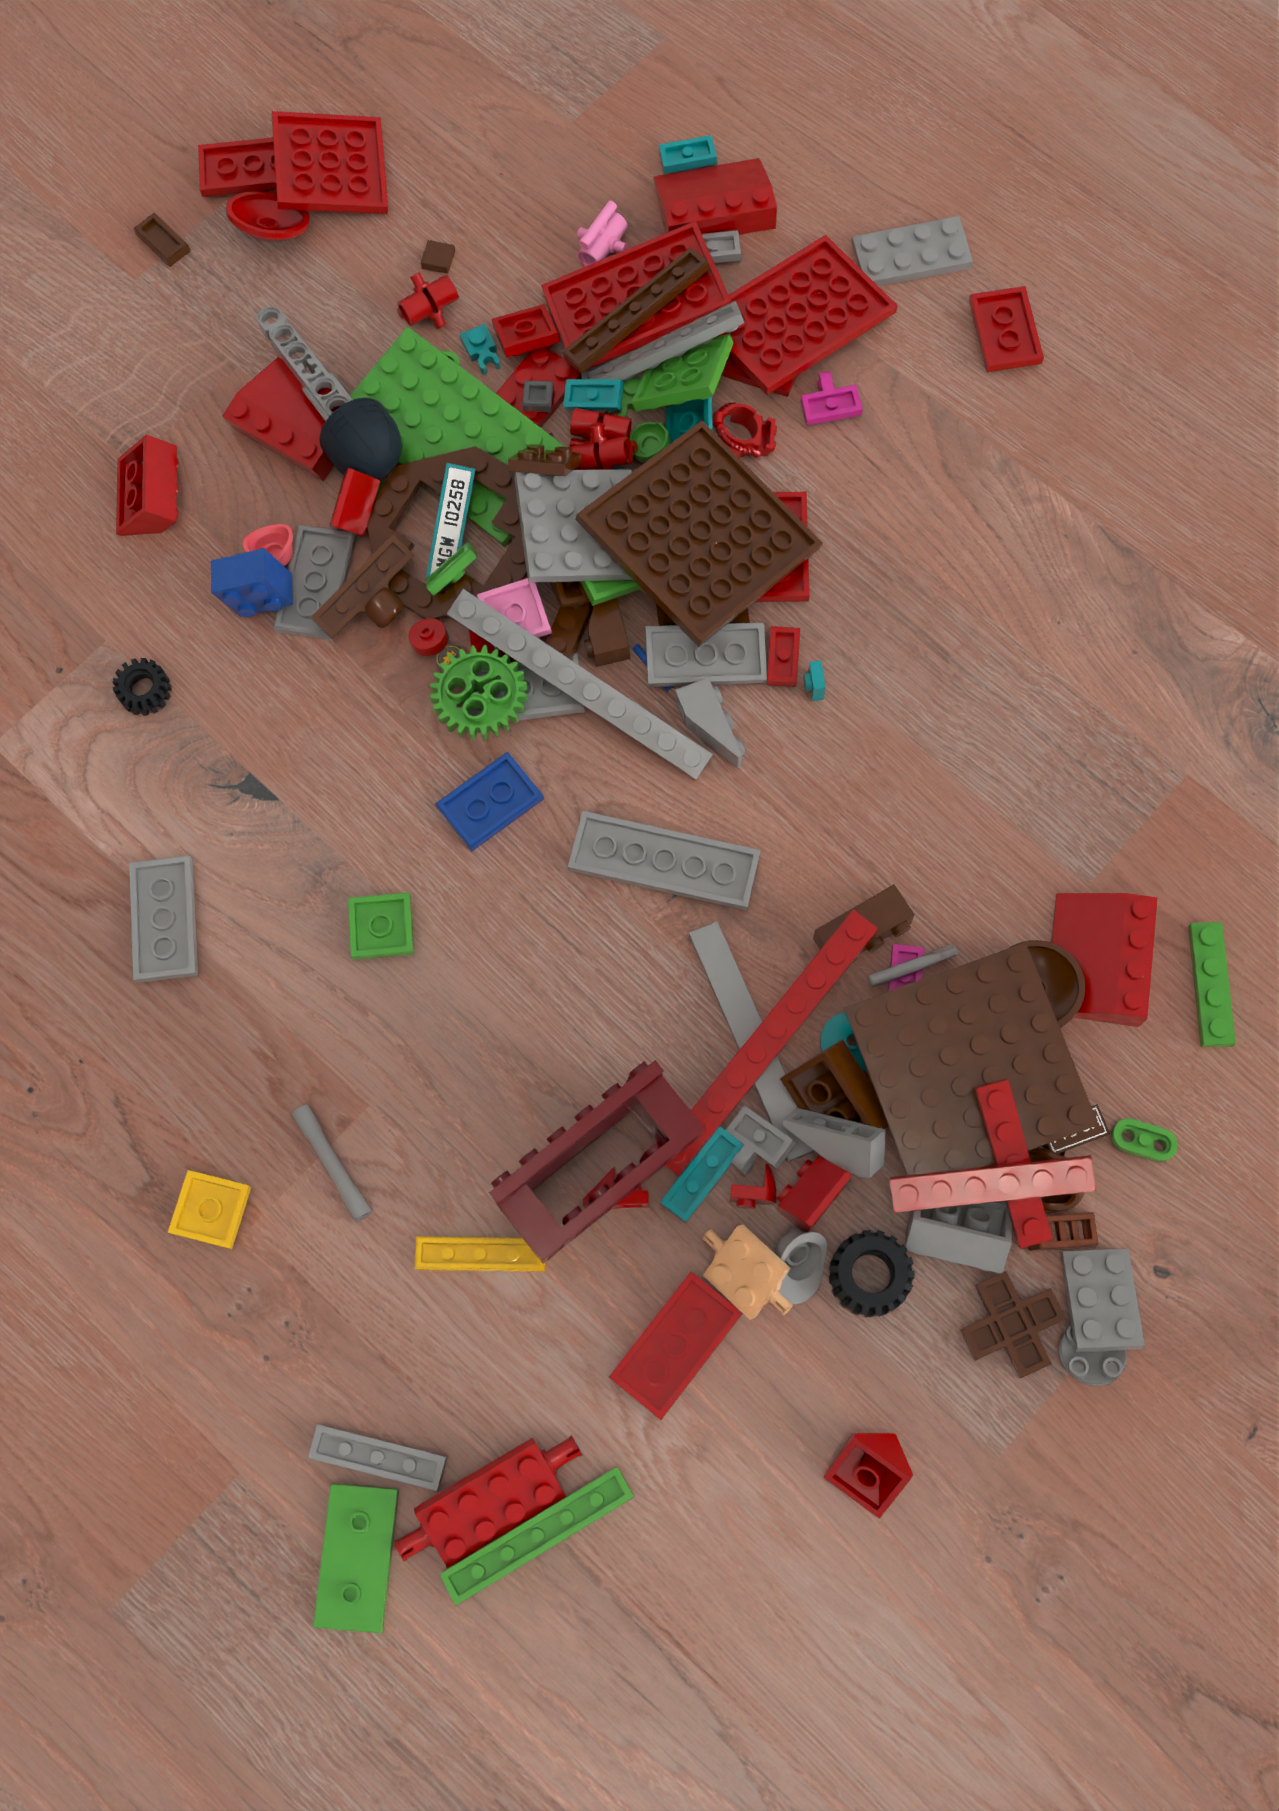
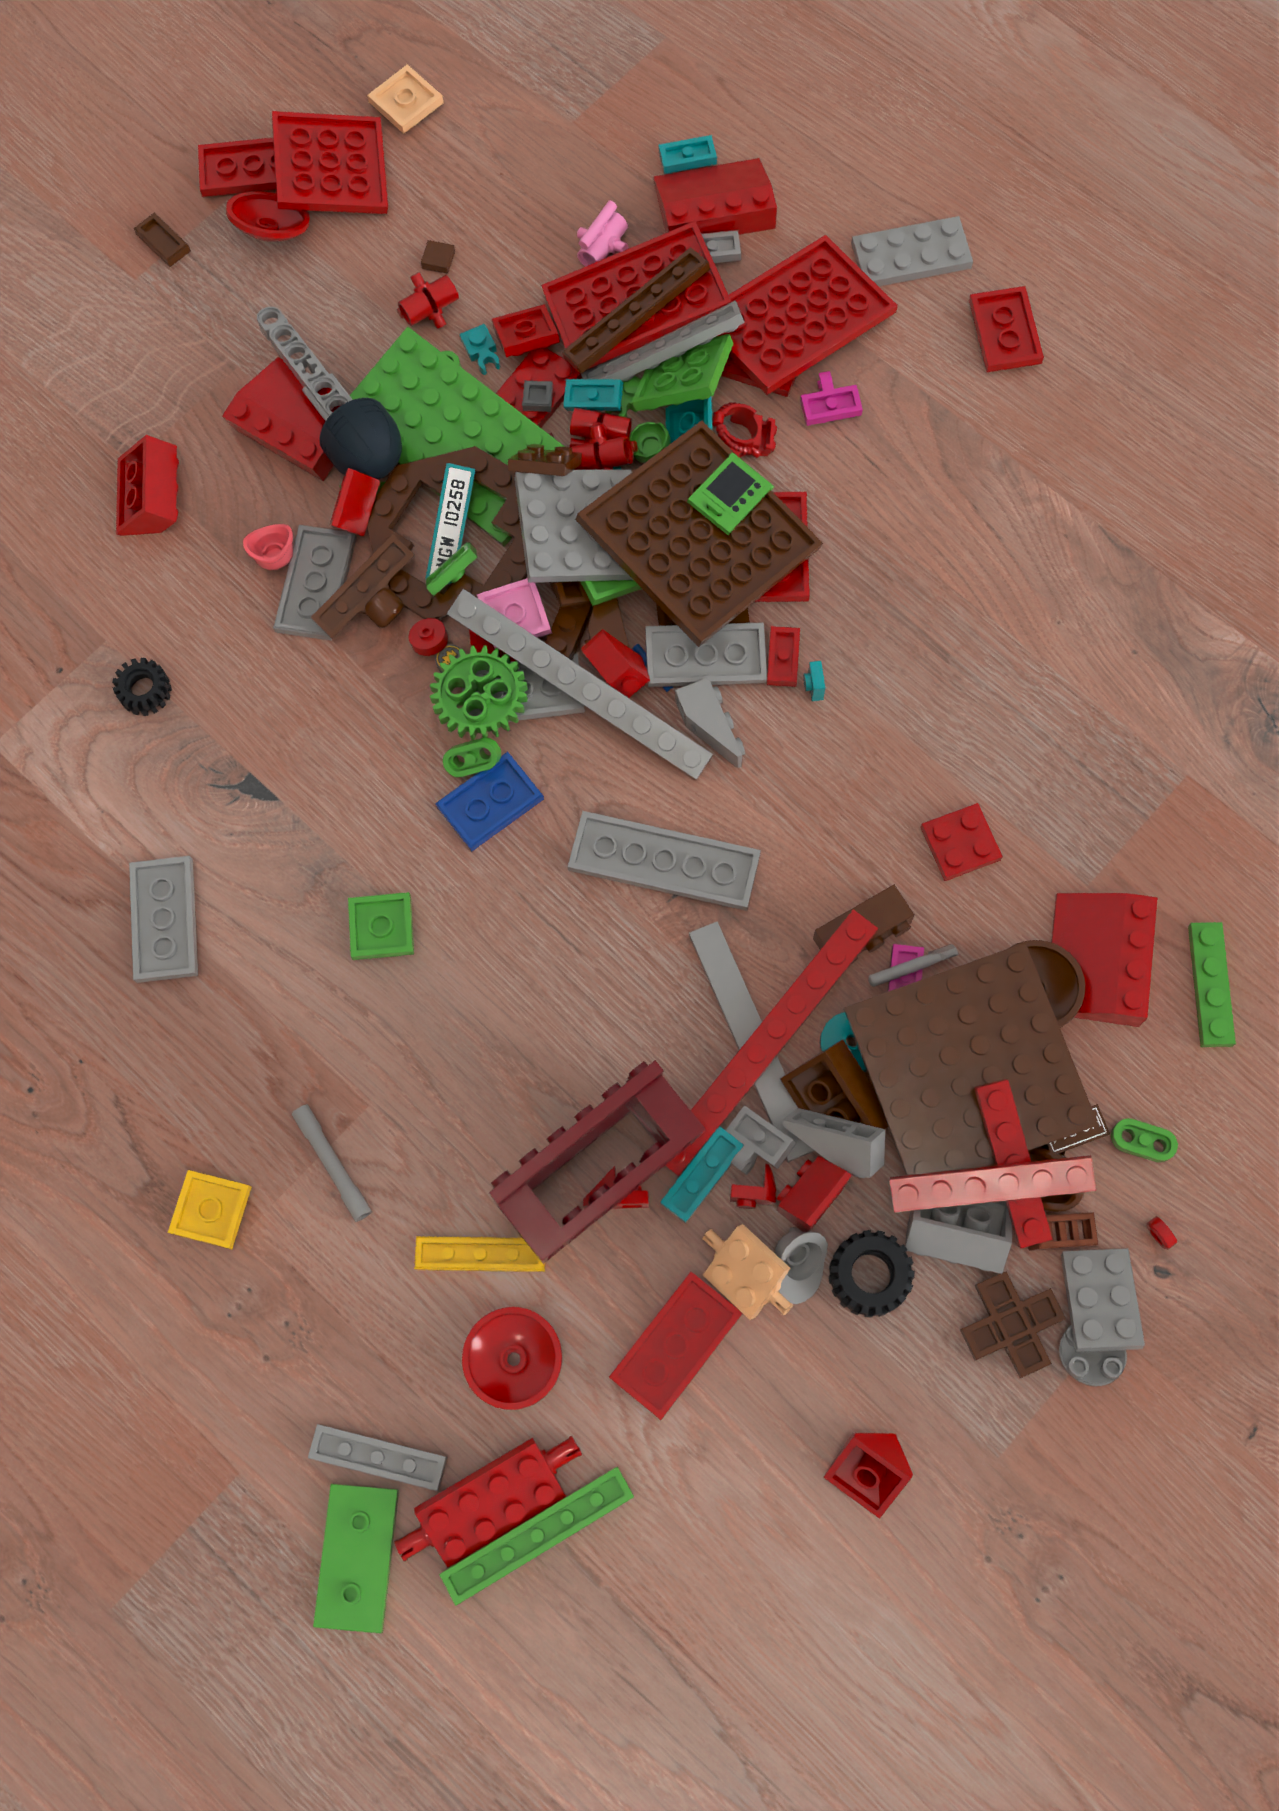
blue brick [211,548,293,617] -> none
none -> light nougat plate [367,65,444,134]
none -> bright green plate [443,737,501,777]
none -> red dish [462,1307,562,1410]
none -> red slope [581,629,650,698]
none -> bright green container [687,452,774,535]
none -> red plate [920,803,1003,881]
none -> red tile [1146,1216,1178,1250]

